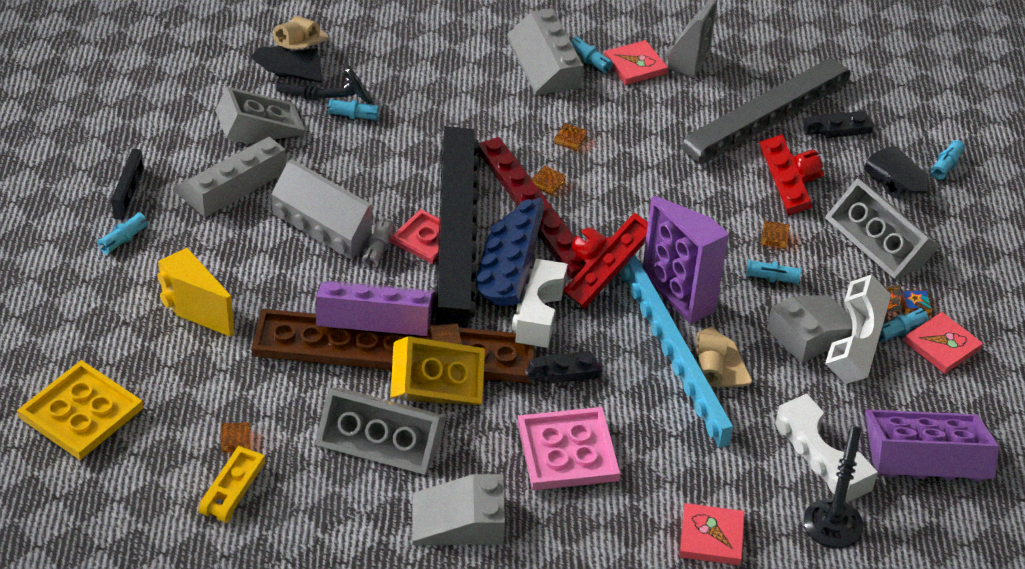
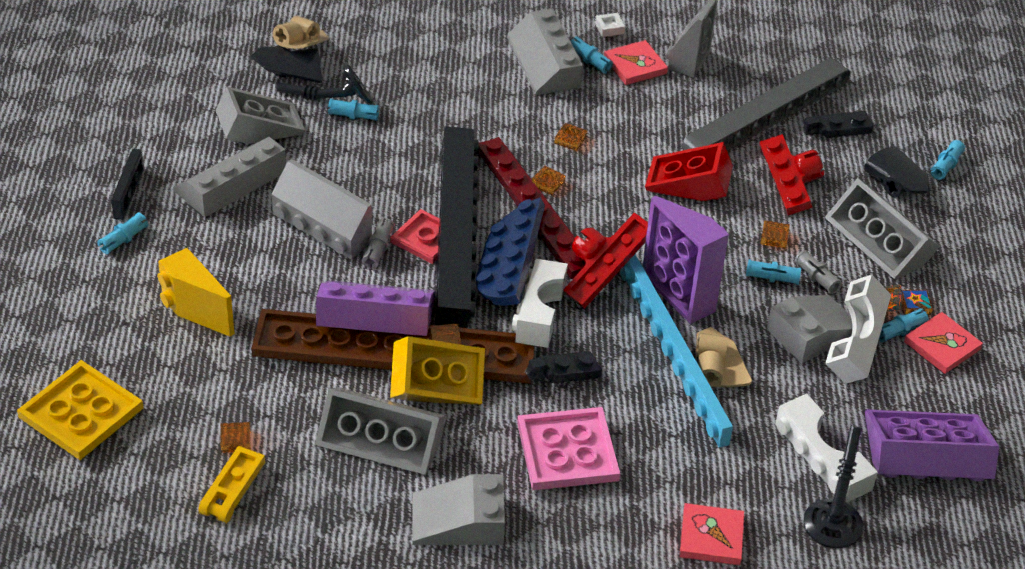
none -> white plate [595,13,625,37]
none -> red slope [645,142,733,201]
none -> light grey pin [795,250,842,294]

